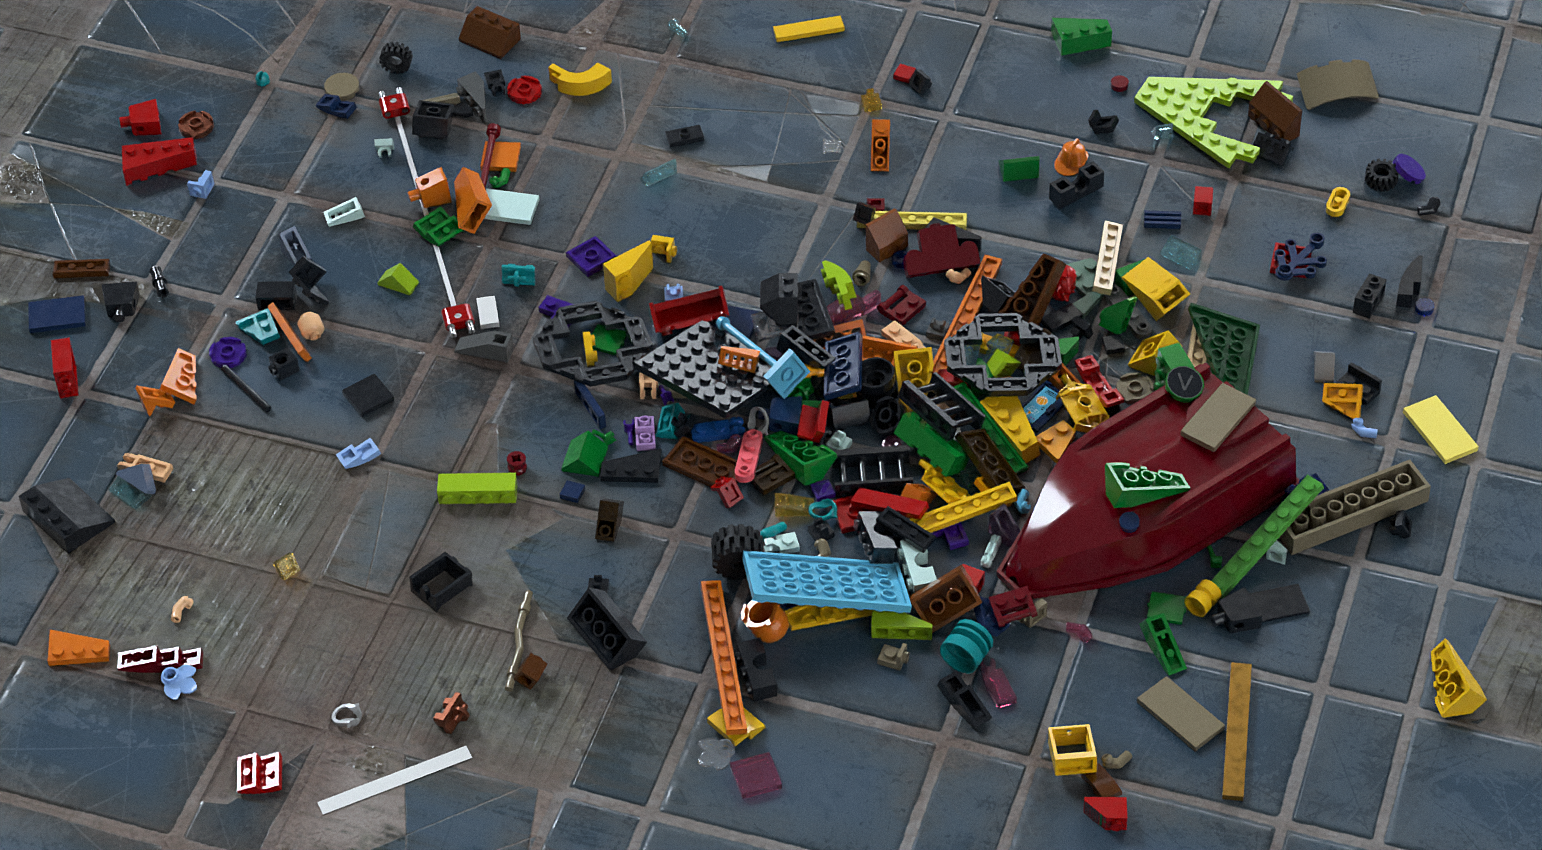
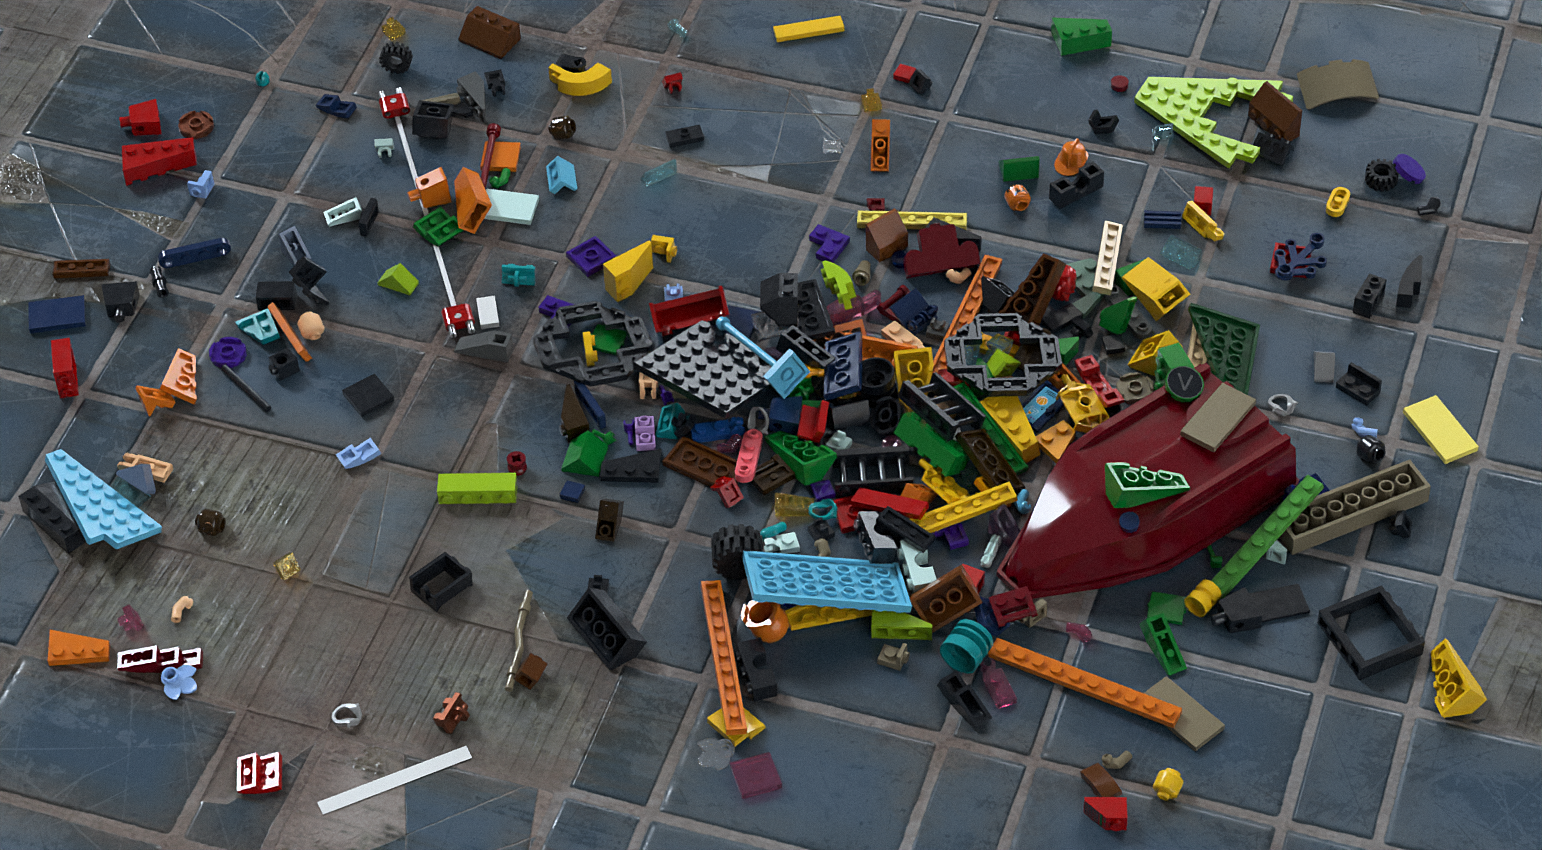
dark tan tile [324,73,359,101] -> none
red tile [507,76,542,104] -> none
orange slope [718,346,760,373] -> none
black tile [853,202,876,225] -> none
yellow window [1048,724,1097,776] -> none
pearl gold tile [1222,662,1252,801] -> none
light orange wing [1322,383,1363,419] -> none
clear blue tile [1415,298,1435,316] -> none
none -> medium azure wing [45,449,162,549]
none -> clear pink tile [117,604,144,631]
none -> dark blue plate [158,238,231,268]
none -> dark brown head [195,509,226,536]
none -> black plate [358,198,379,236]
none -> clear yellow tile [381,17,406,41]
none -> medium azure panel [546,156,577,194]
none -> dark brown head [549,116,576,140]
none -> black piece [555,54,587,73]
none -> dark brown slope [559,384,590,443]
none -> red tile [662,72,683,94]
none -> dark purple plate [809,224,850,263]
none -> dark blue hinge [890,288,938,336]
none -> orange plate [988,638,1182,728]
none -> orange head [1004,184,1031,211]
none -> yellow head [1153,768,1184,801]
none -> yellow hinge [1182,201,1224,242]
none -> light grey piece [1267,394,1298,417]
none -> black window [1317,585,1425,681]
none -> black head [1356,435,1386,464]

